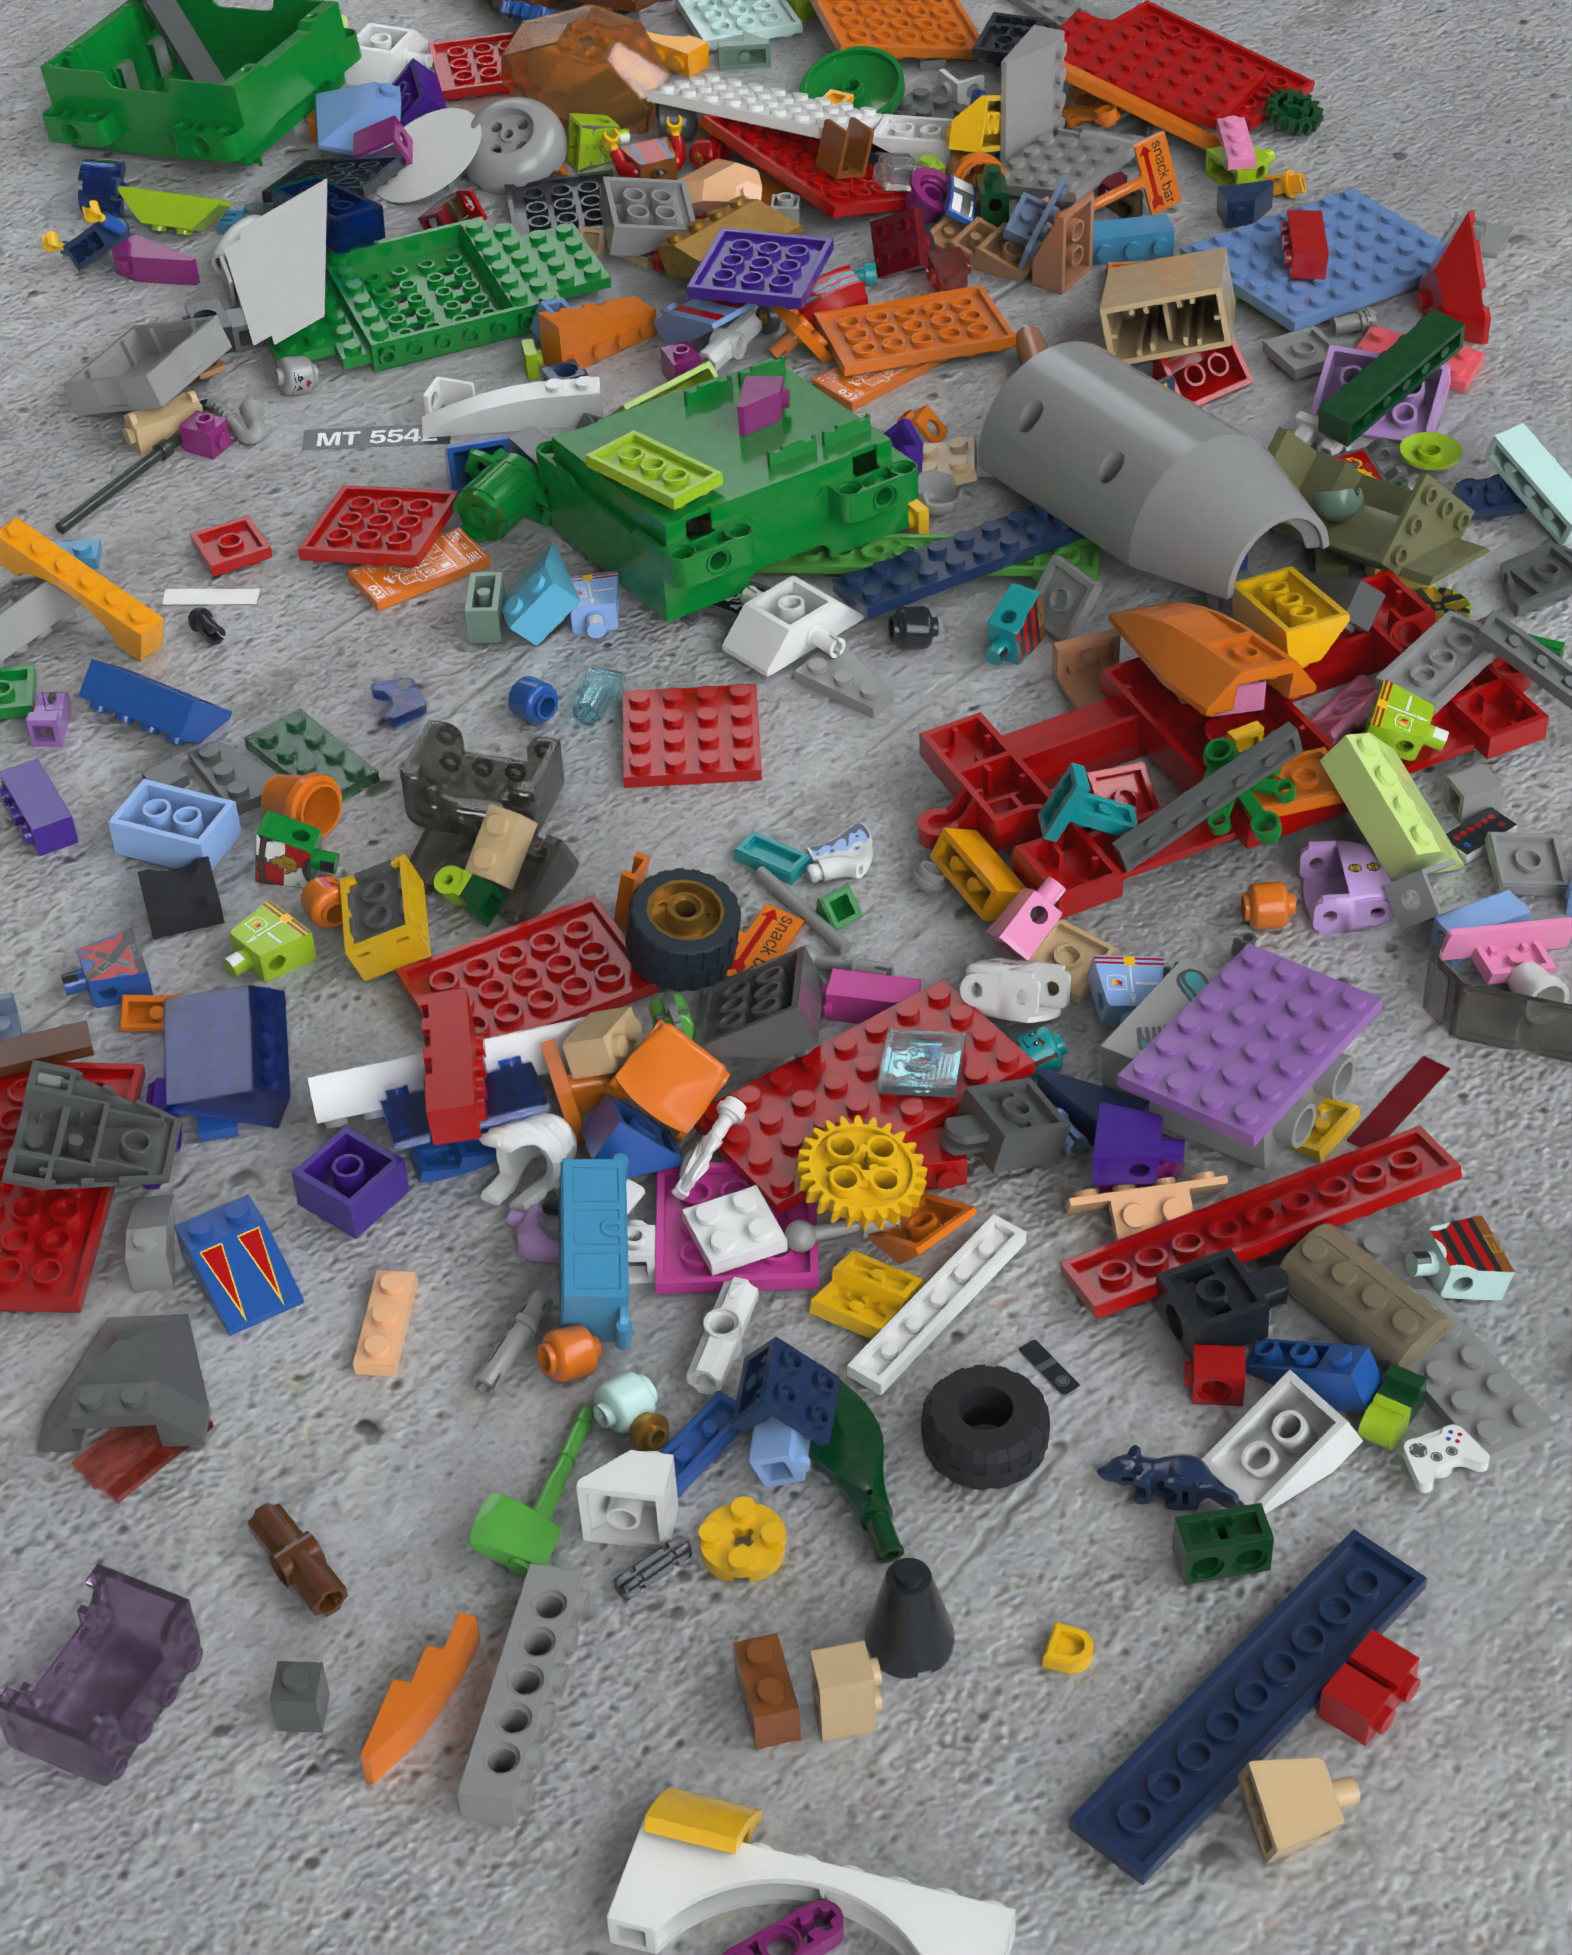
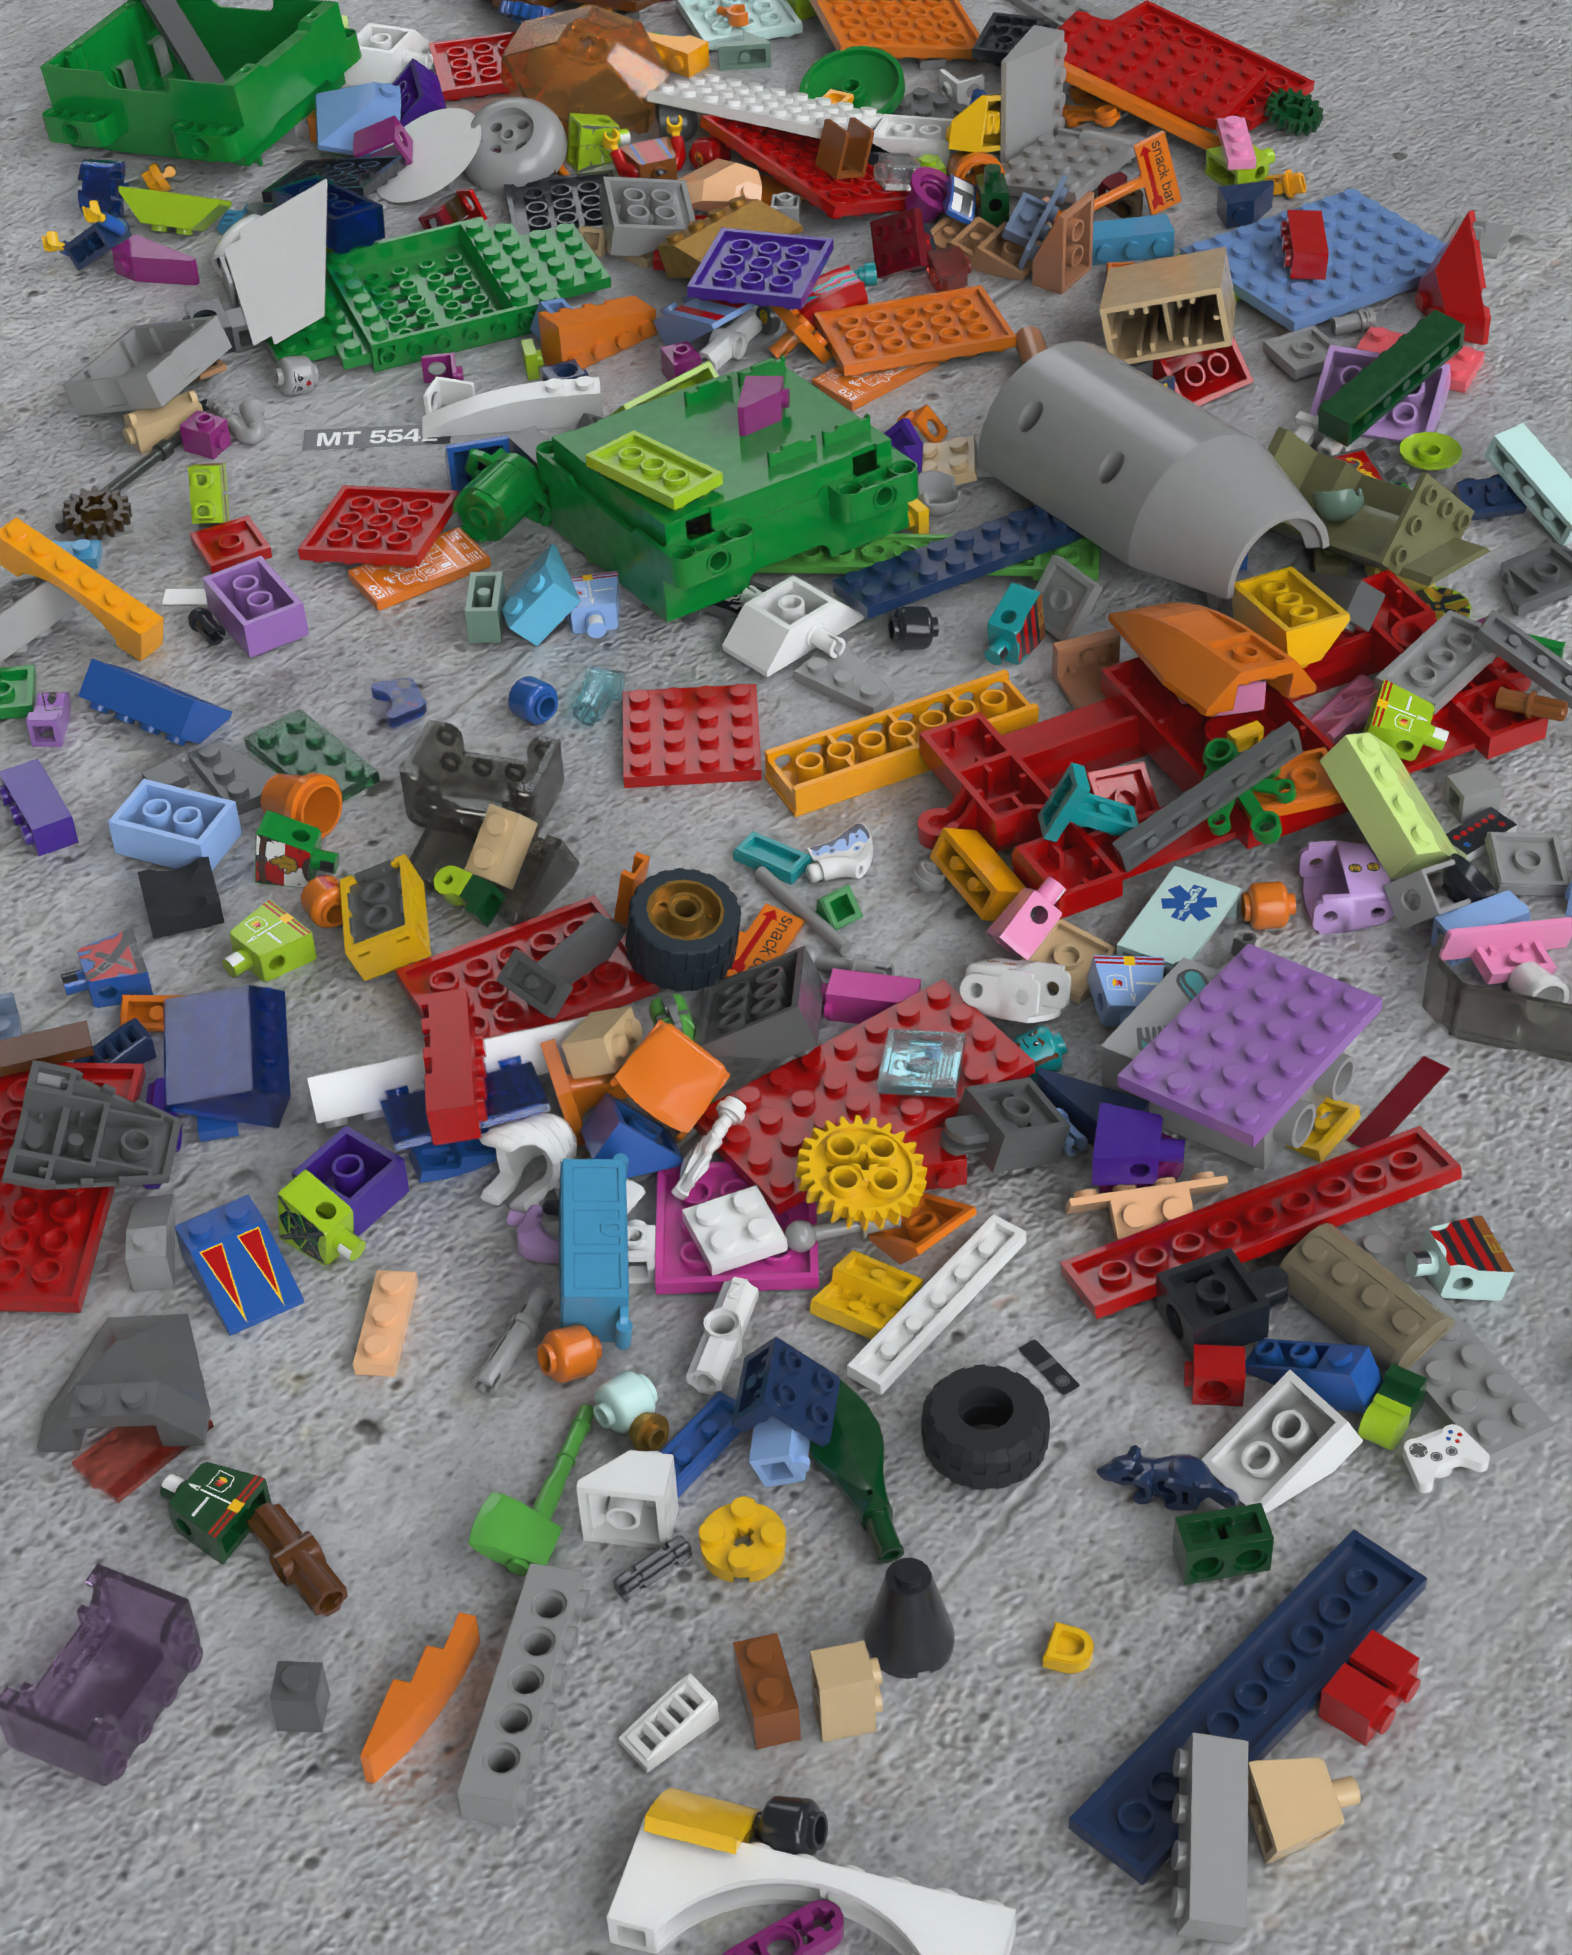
none -> dark brown gear [62,486,132,540]
none -> dark blue slope [73,1018,157,1064]
none -> light orange piece [141,162,177,192]
none -> dark green torso [160,1462,272,1564]
none -> lime hips [188,463,230,524]
none -> medium lavender brick [202,556,309,658]
none -> lime torso [278,1169,366,1265]
none -> magenta bracket [421,352,464,383]
none -> dark grey piece [496,913,627,1019]
none -> white slope [618,1673,719,1773]
none -> orange piece [716,4,749,27]
none -> black head [754,1796,828,1856]
none -> light orange tile [764,669,1039,817]
none -> light aqua panel [1116,866,1241,968]
none -> light grey brick [1170,1733,1248,1944]
none -> black piece [1442,853,1498,903]
none -> dark orange axle [1495,687,1568,722]

